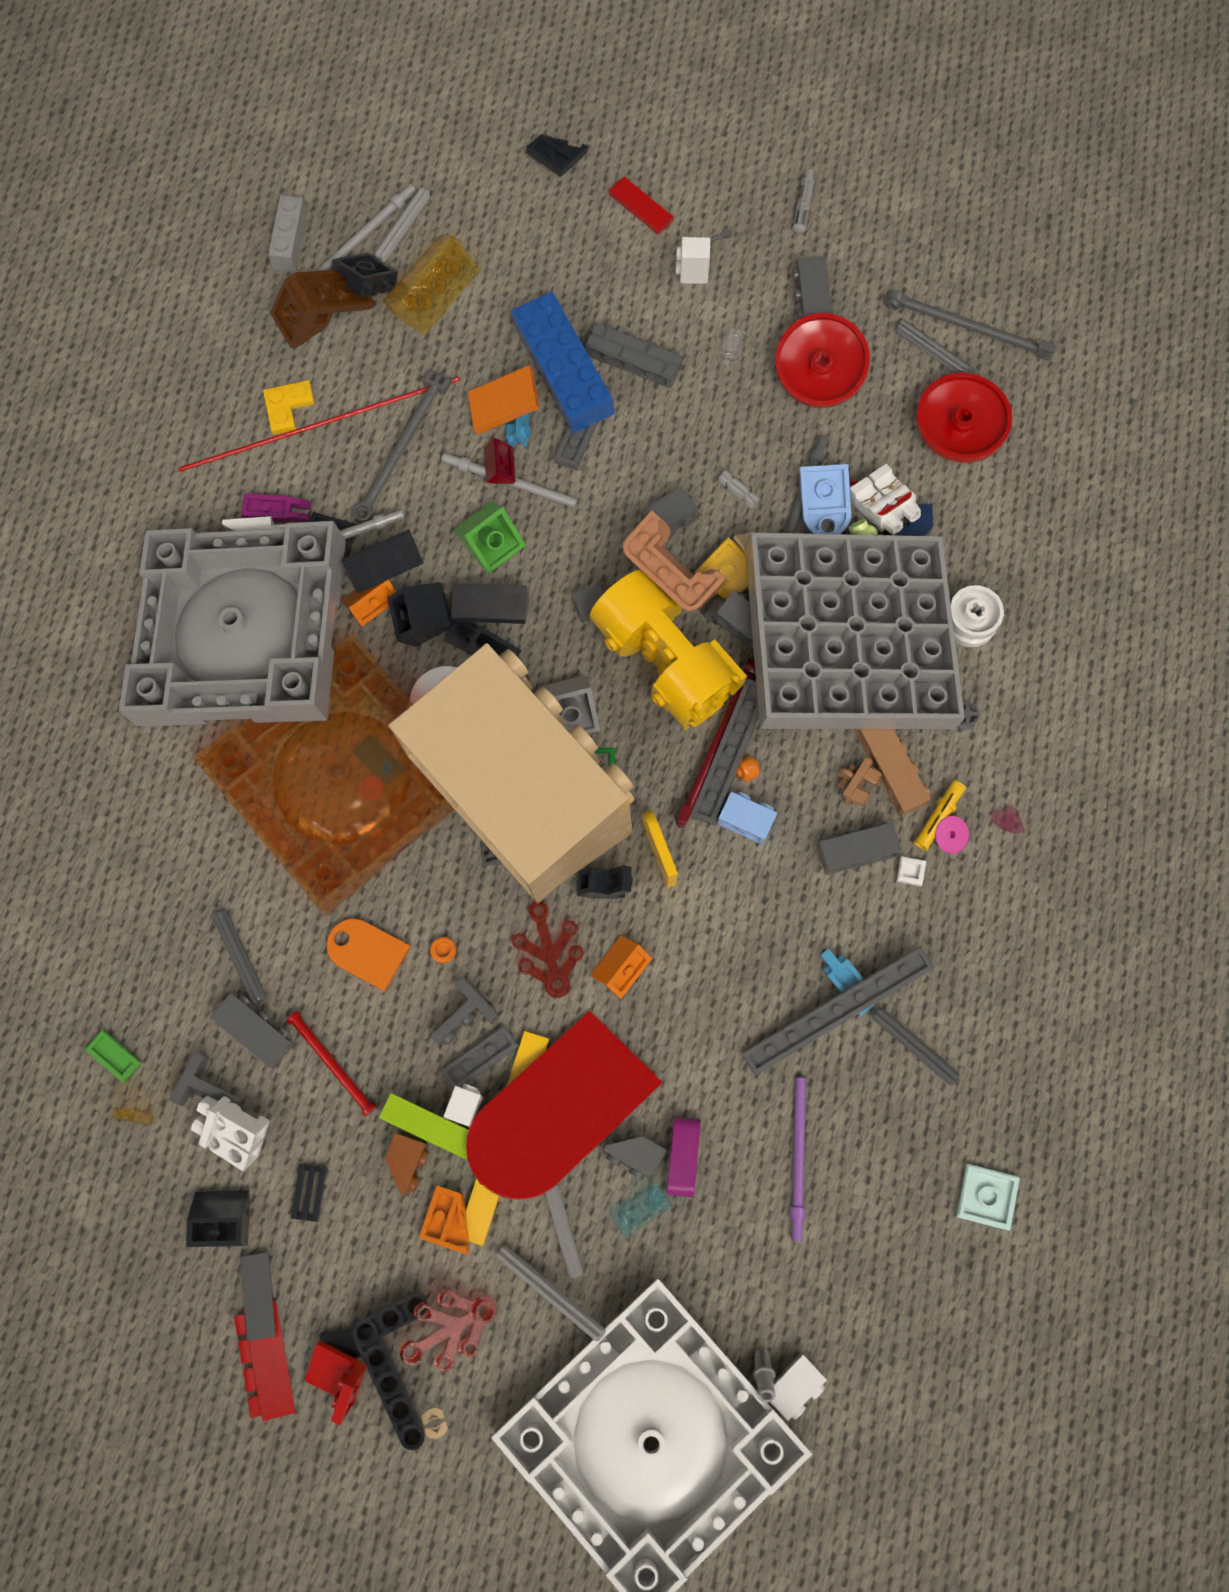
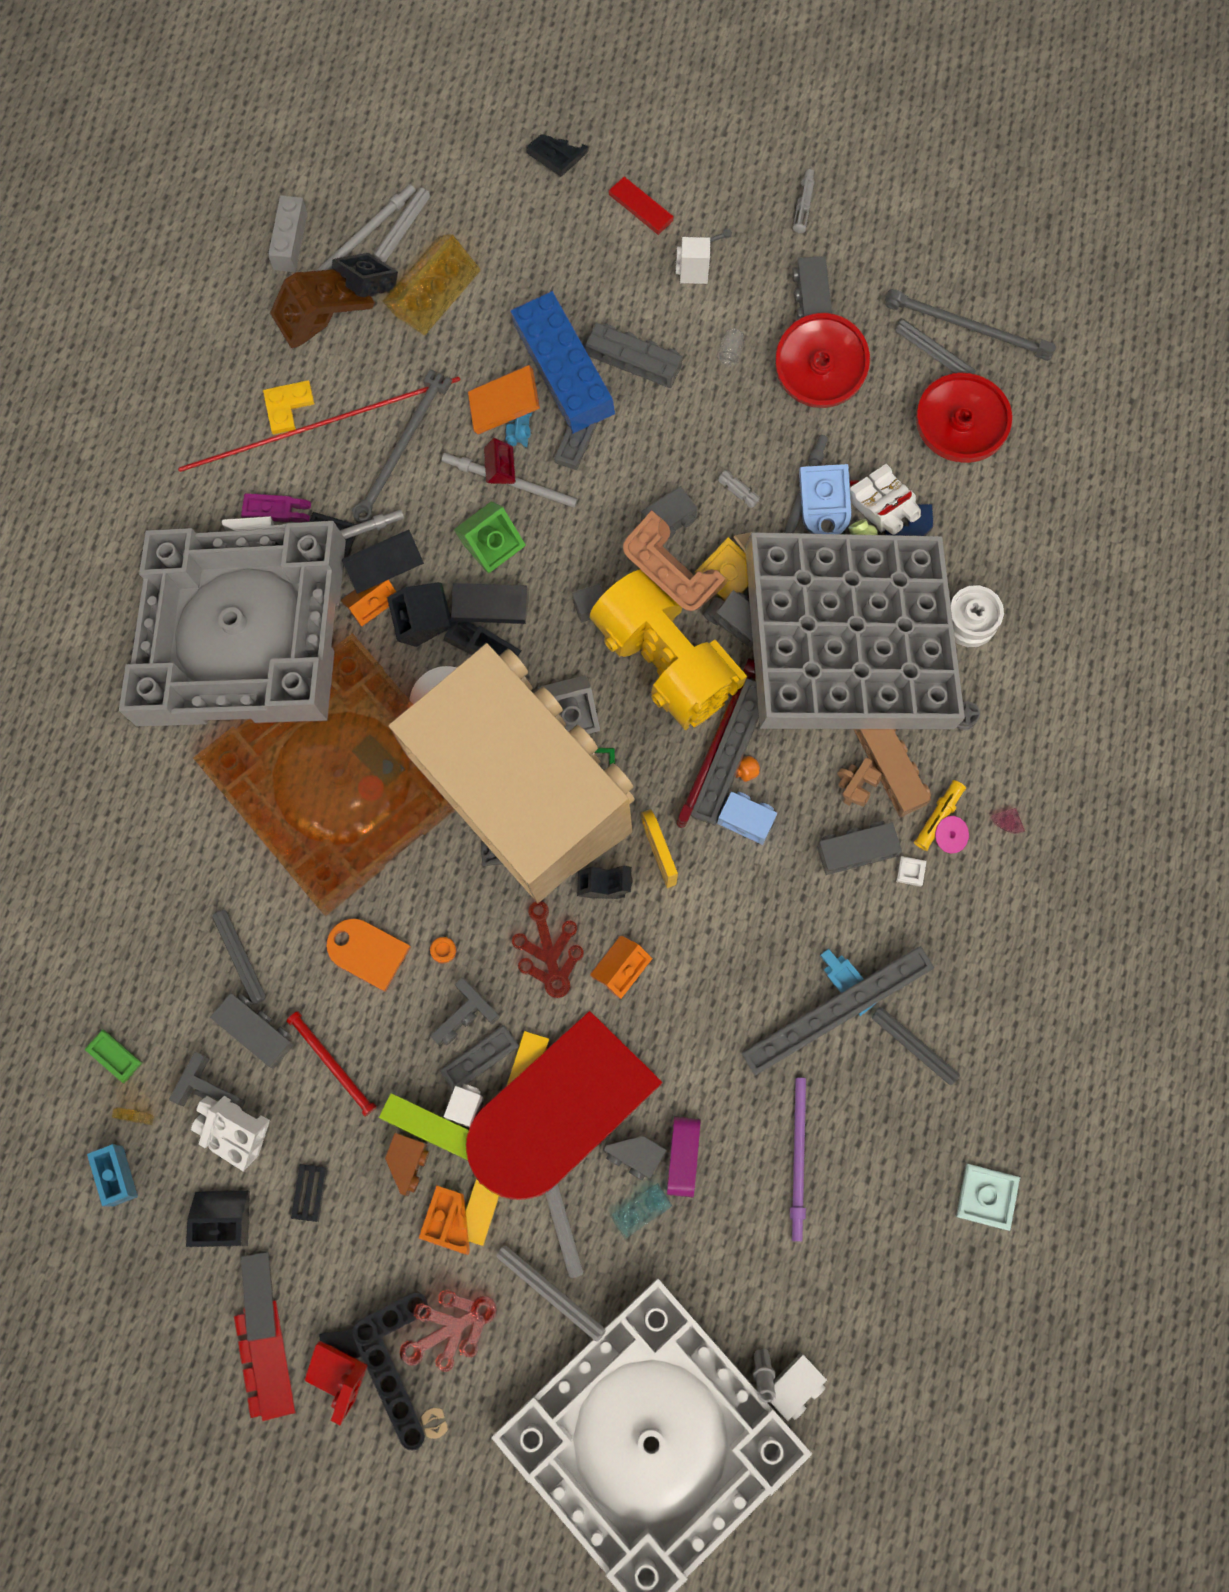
none -> dark azure brick [87,1144,138,1207]

